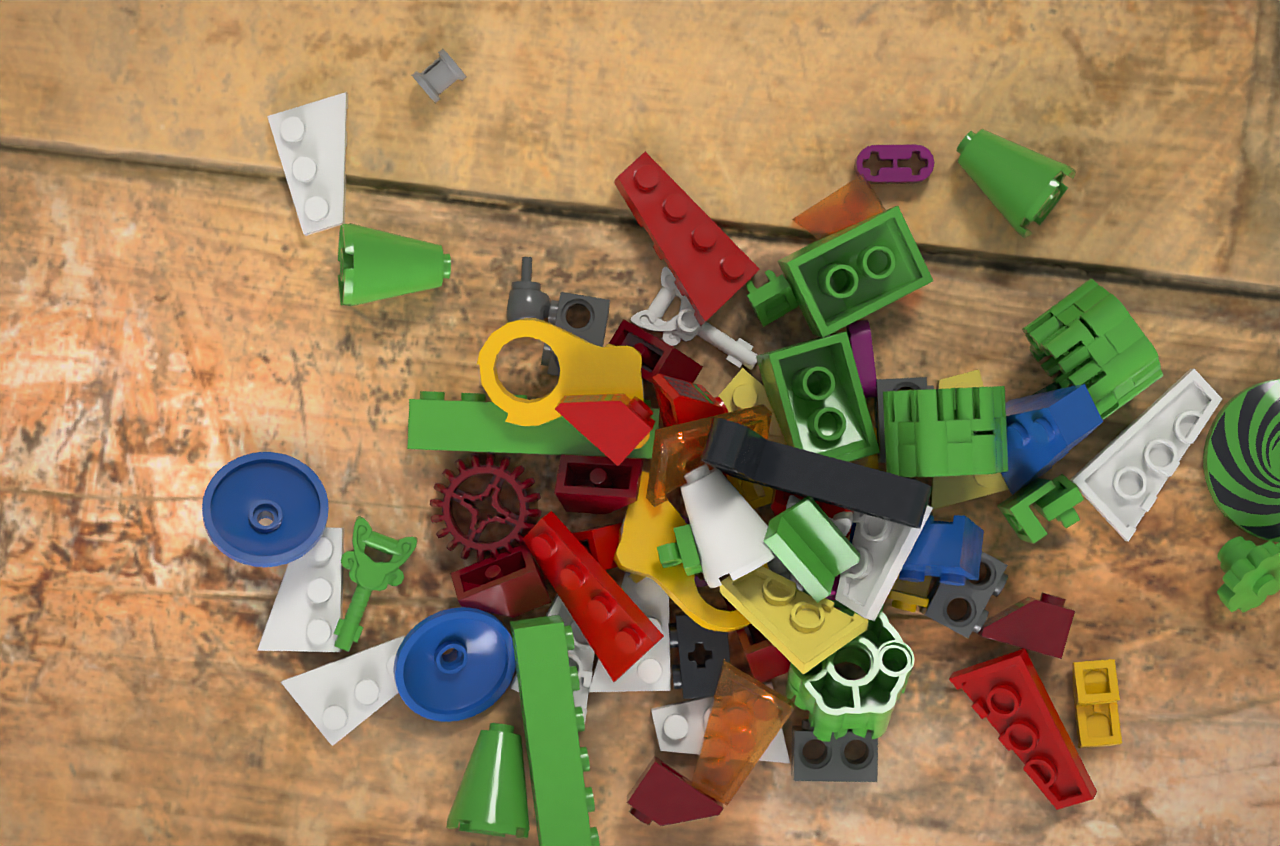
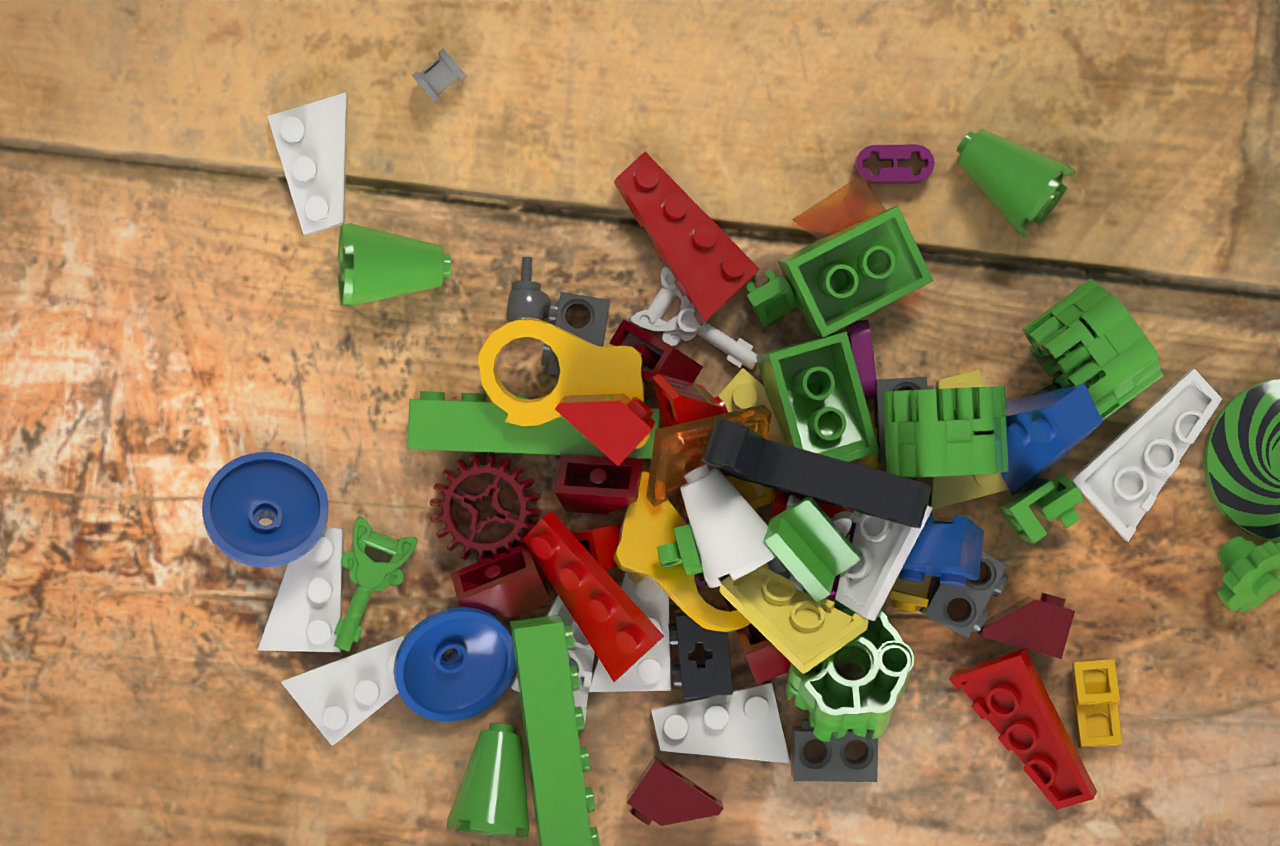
clear orange wing [692,660,795,806] -> none

